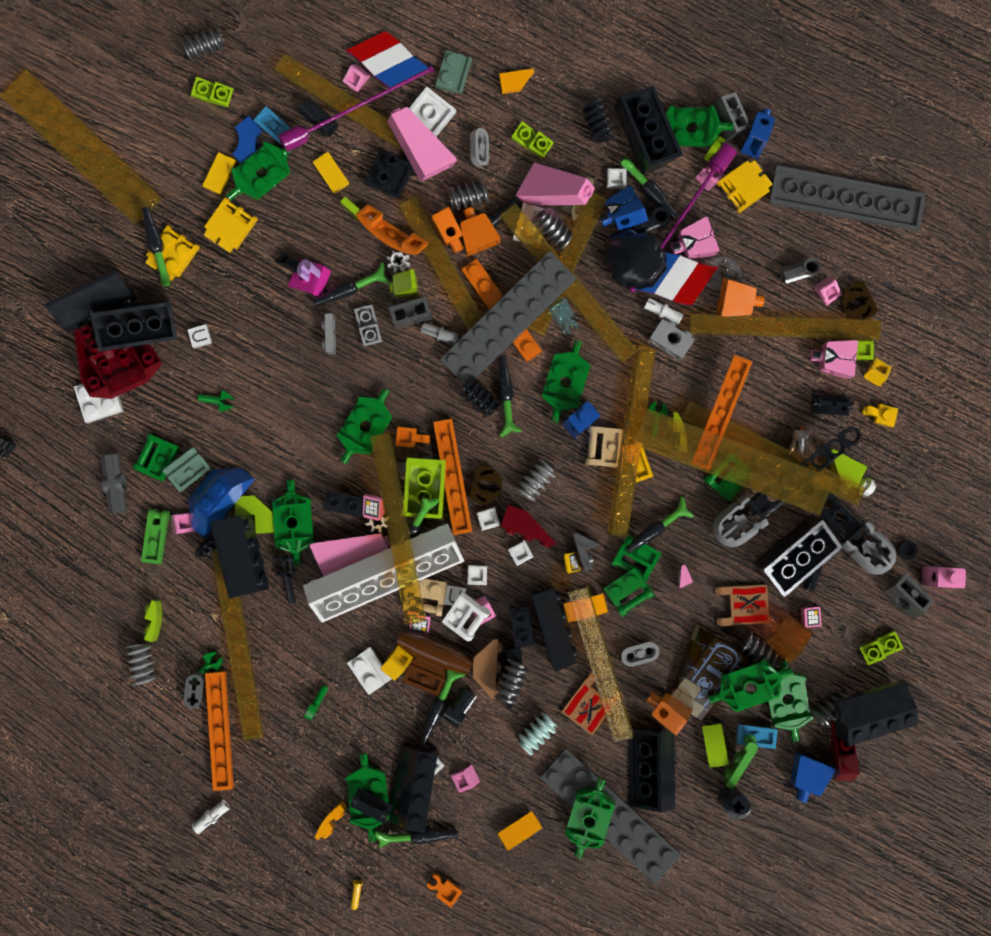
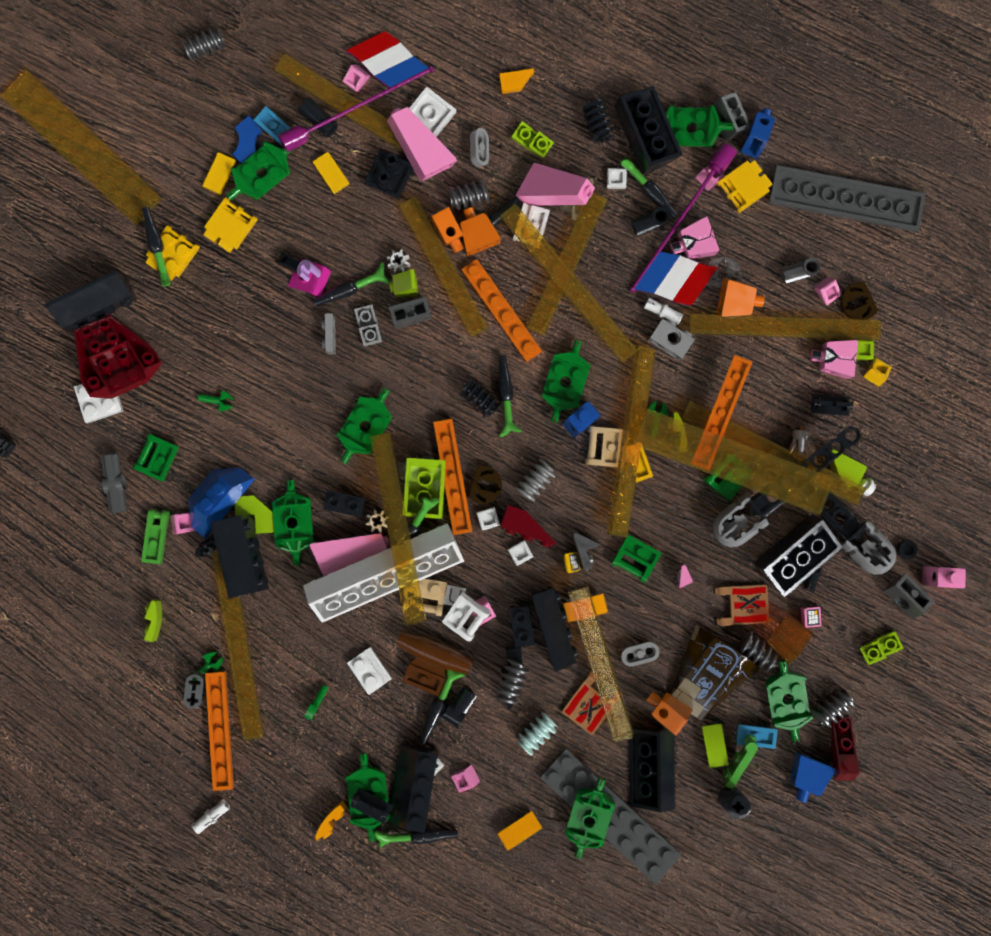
black slope [90,298,178,352] -> none
light grey piece [126,643,156,686] -> none
sand green plate [162,447,211,492] -> none
white tile [188,324,212,349] -> none
lime slope [191,77,234,107] -> none
black piece [272,555,297,604] -> none
lime tile [340,197,360,219] -> none
yellow piece [350,880,364,910] -> none
orange slope [356,204,429,255] -> none
slope [363,494,386,520] -> none
yellow brick [380,646,414,681] -> none
orange plate [395,427,430,448] -> none
slope [409,614,431,635] -> none
light grey axle [421,323,459,345] -> none
orange plate [426,873,463,908] -> none
sand green plate [436,50,472,95] -> none
dark grey plate [440,251,577,385] -> none
white tile [467,565,487,585] -> none
medium nougat slope [473,638,502,698] -> none
flat silver piece [531,208,573,251] -> none
clear light blue plate [548,298,579,335] -> none
blue torso [599,185,648,230] -> none
black piece [603,228,667,290] -> none
green plate [603,567,655,617] -> none
black piece [624,496,694,554] -> none
lime tile [704,136,725,161] -> none
green plate [708,659,794,712] -> none
black slope [835,680,918,746] -> none
yellow plate [862,404,898,428] -> none

